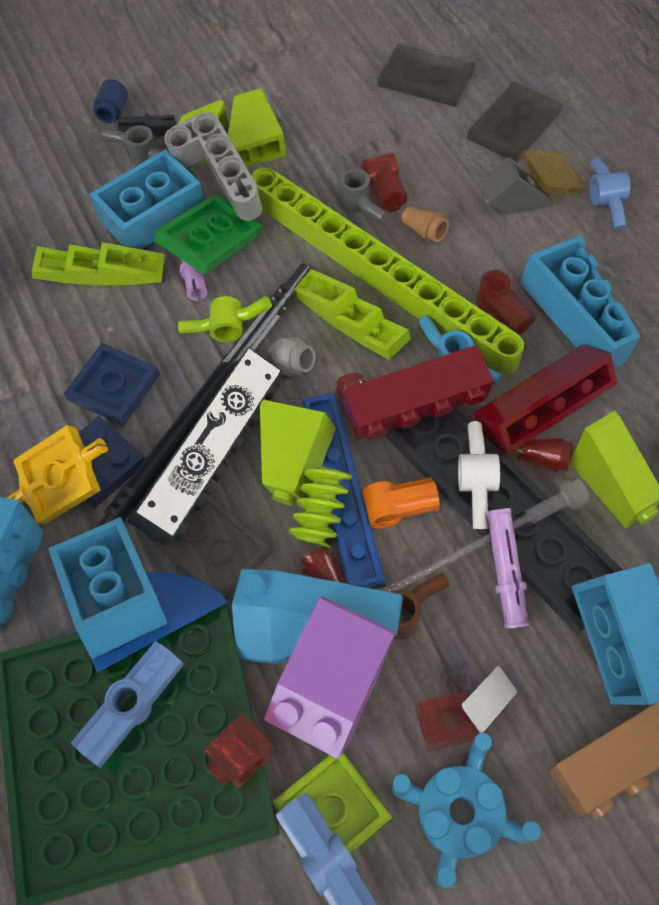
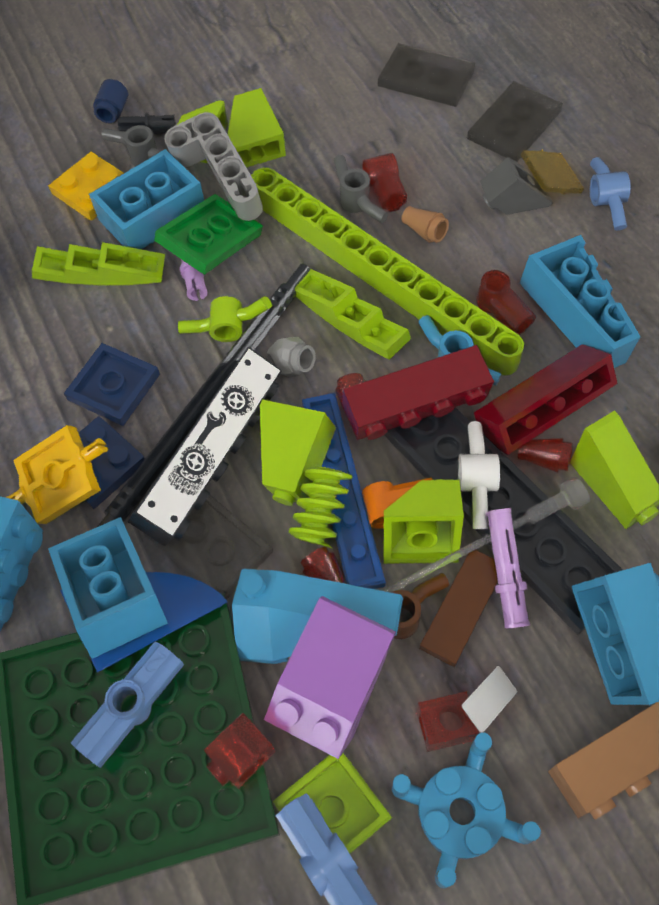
none -> yellow plate [48,152,124,221]
none -> lime slope [383,479,464,564]
none -> reddish brown tile [419,548,498,668]

